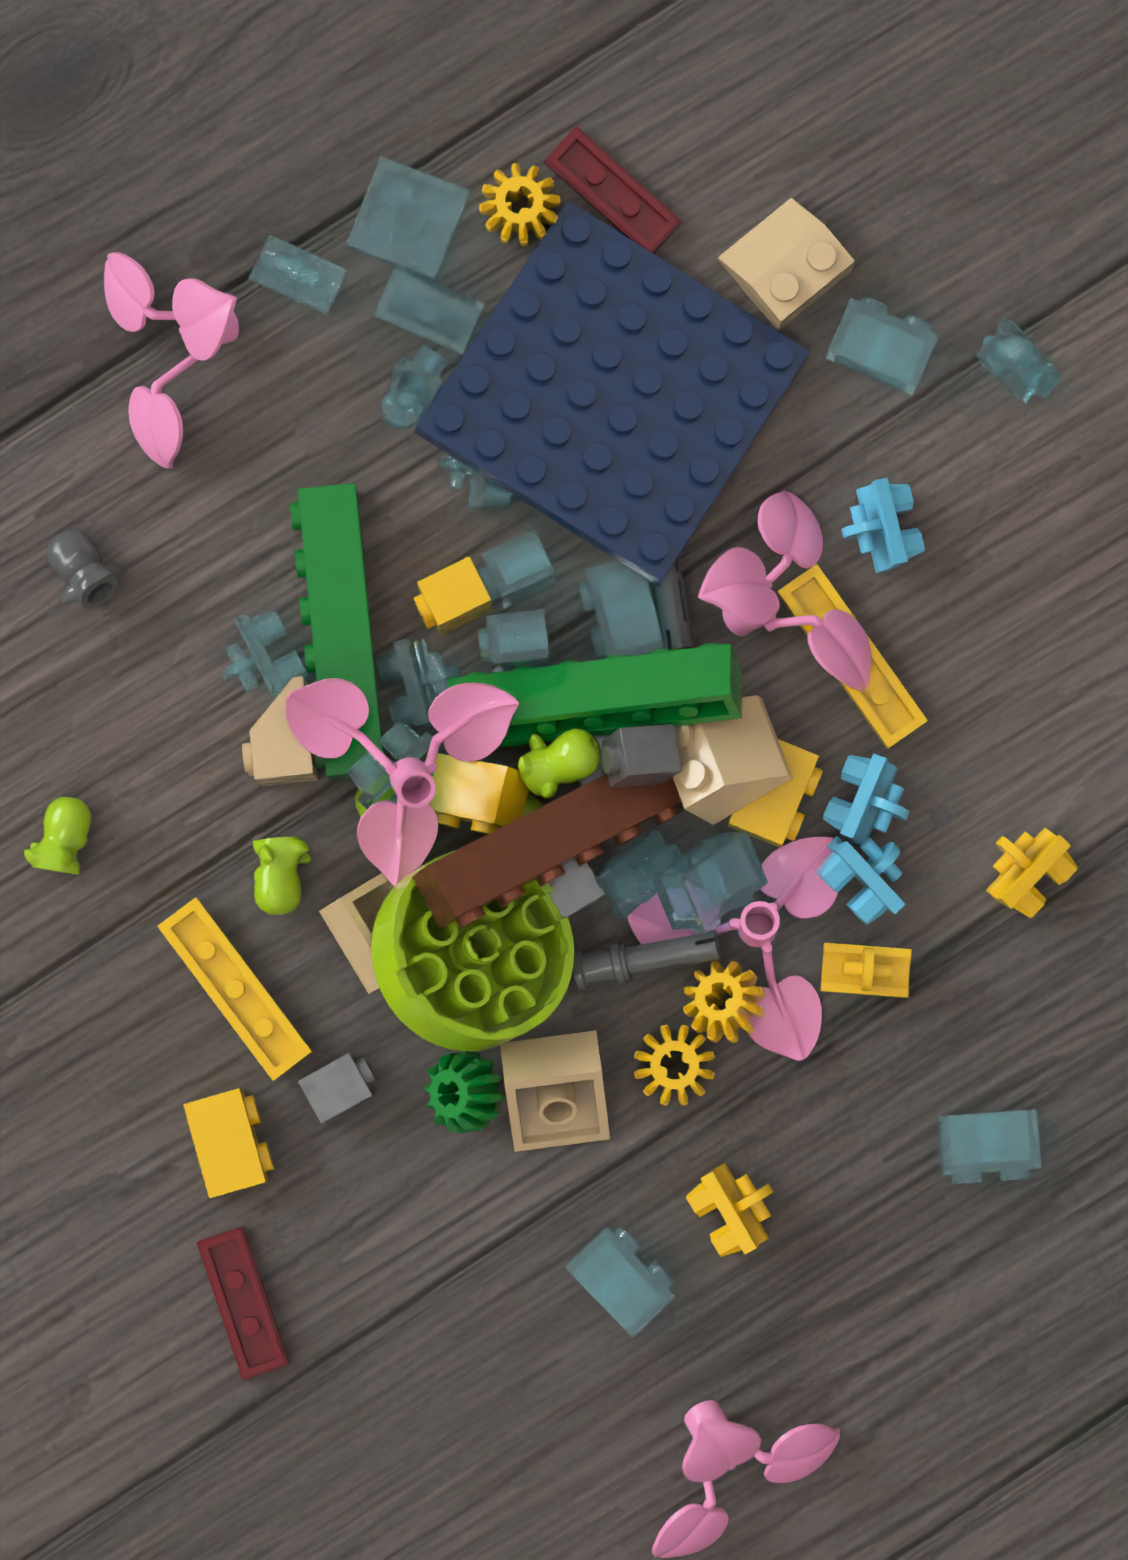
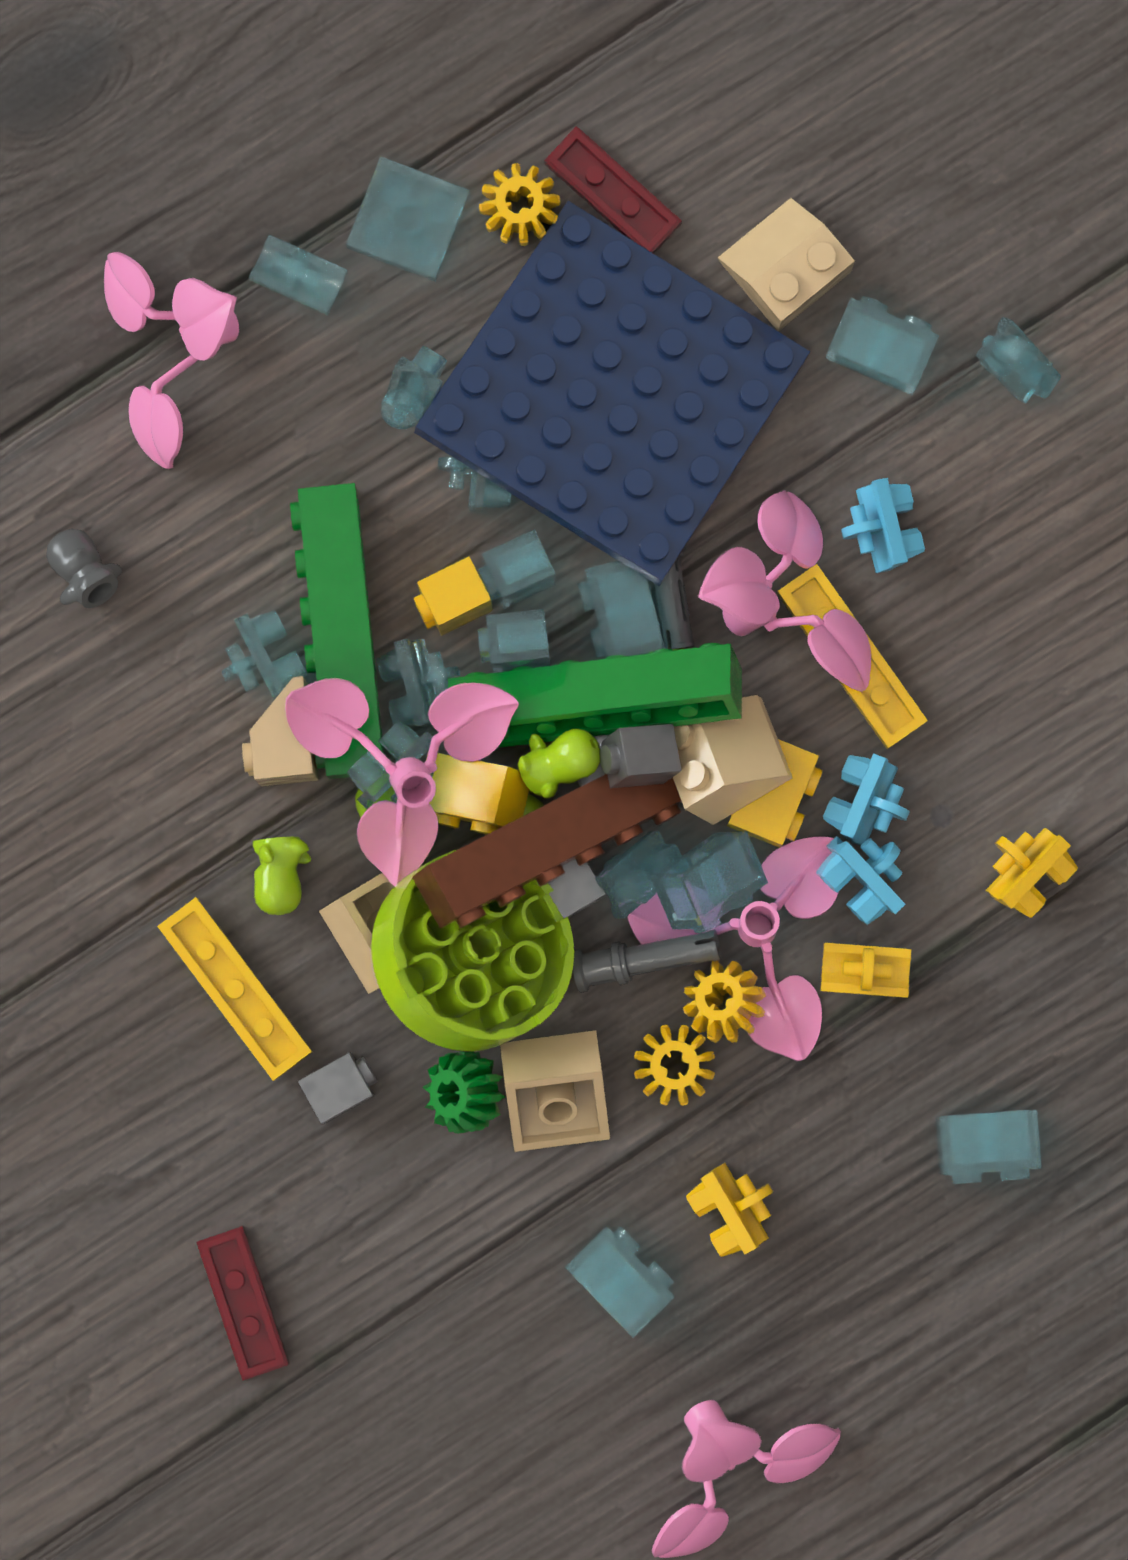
lime animal [24,797,92,875] -> none
yellow brick [183,1088,274,1198] -> none
clear light blue brick [374,266,485,354] -> none

